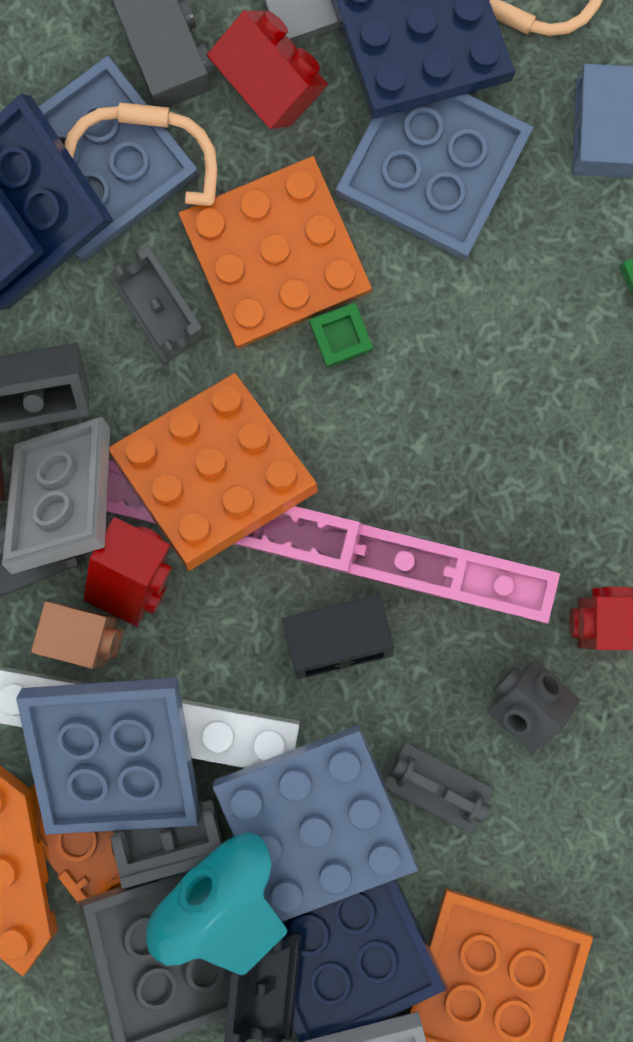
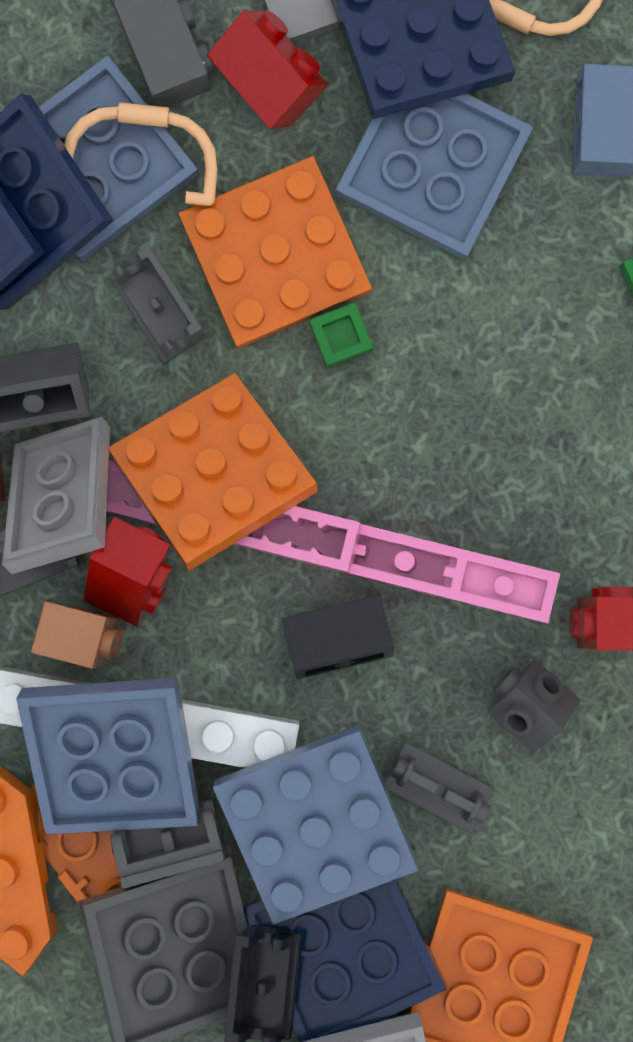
teal piece [146,831,287,975] -> none

